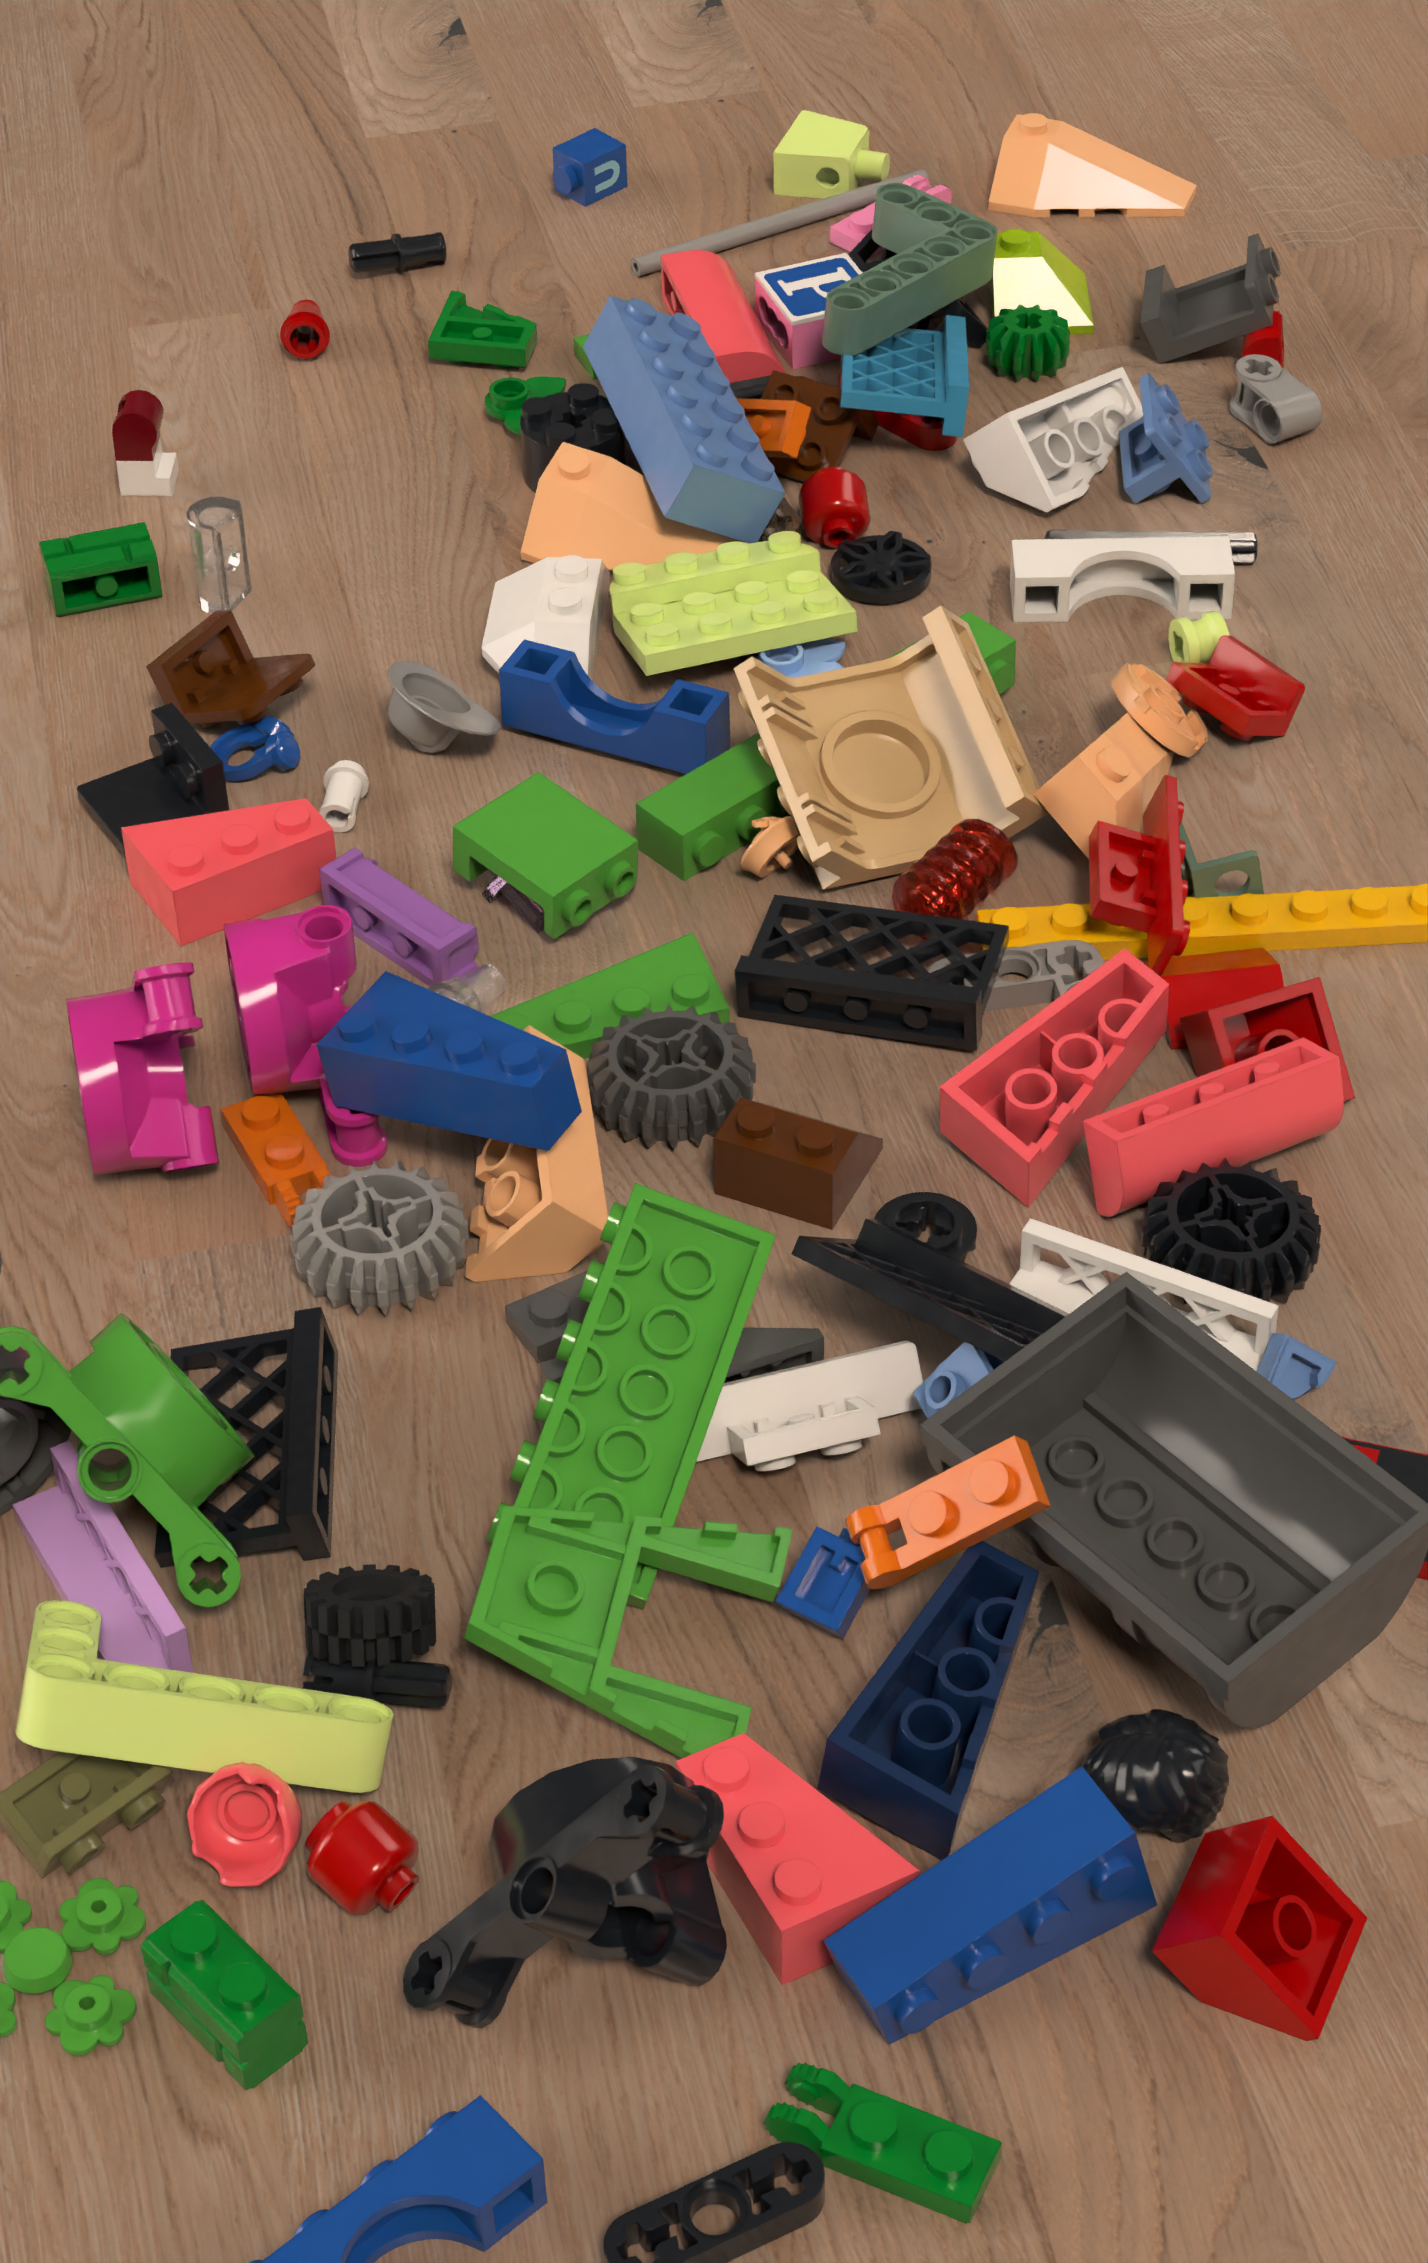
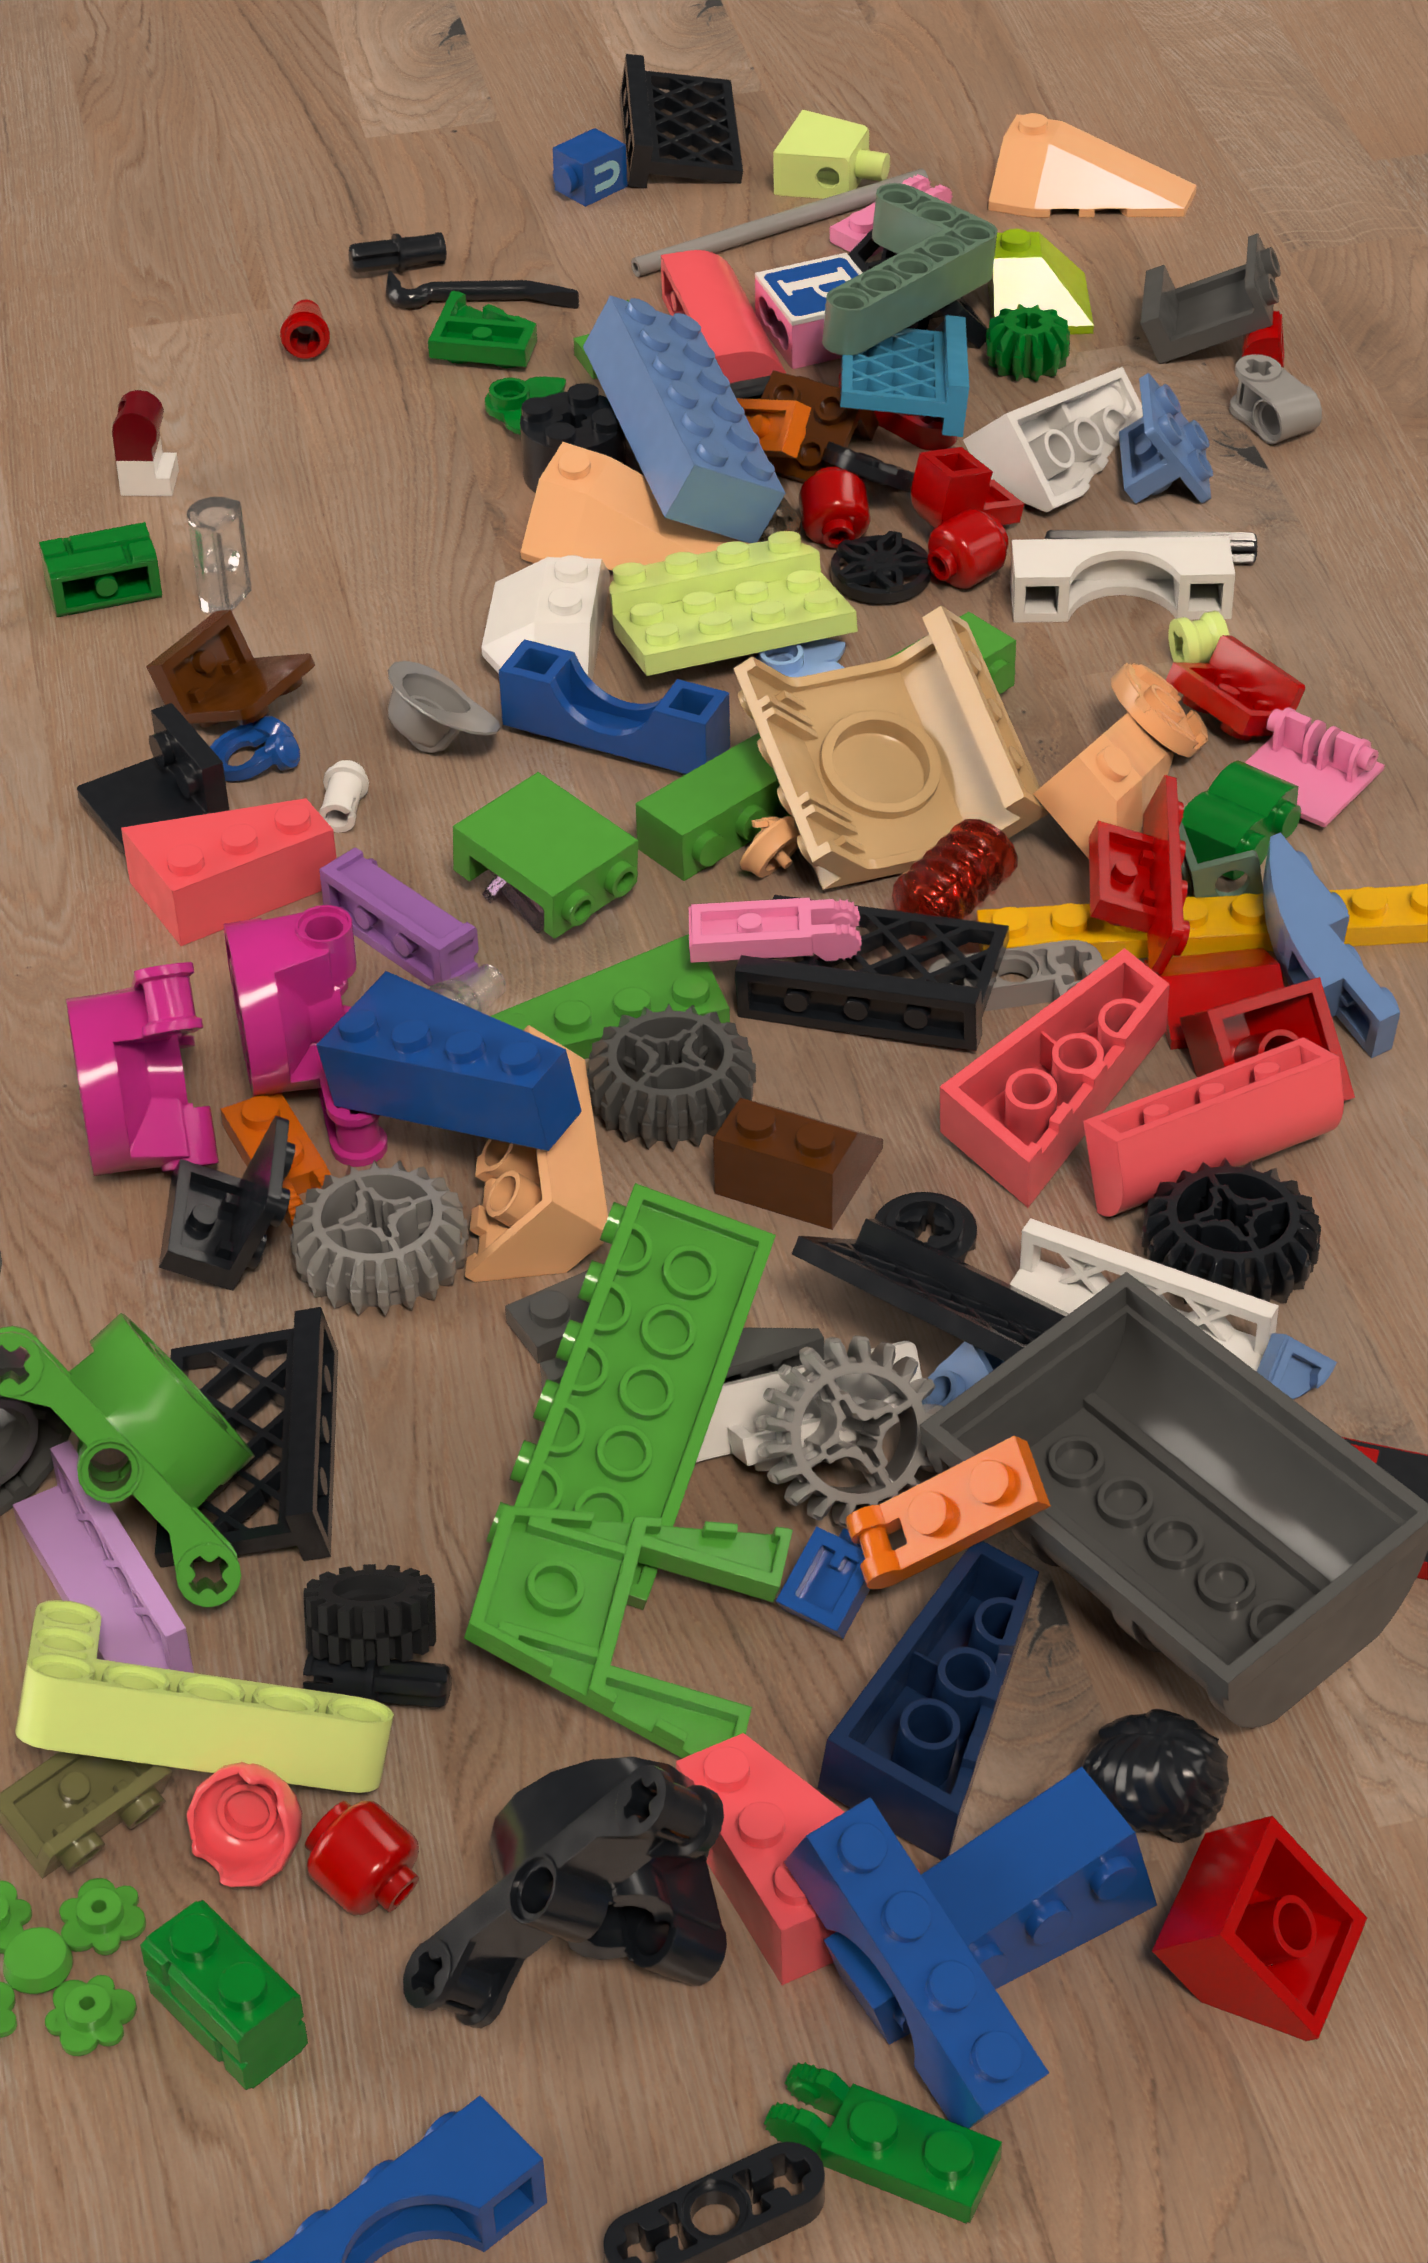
none -> black bracket [159,1116,295,1291]
none -> black piece [386,271,579,309]
none -> black fence [620,54,743,188]
none -> bright pink hinge [688,898,862,963]
none -> light grey gear [757,1335,943,1527]
none -> blue arch [784,1797,1049,2129]
none -> black wheel [821,441,914,493]
none -> red brick [911,447,1025,528]
none -> red head [927,509,1009,589]
none -> green brick [1182,760,1301,880]
none -> bright pink hinge [1244,707,1385,828]
none -> medium blue slope [1263,832,1400,1059]

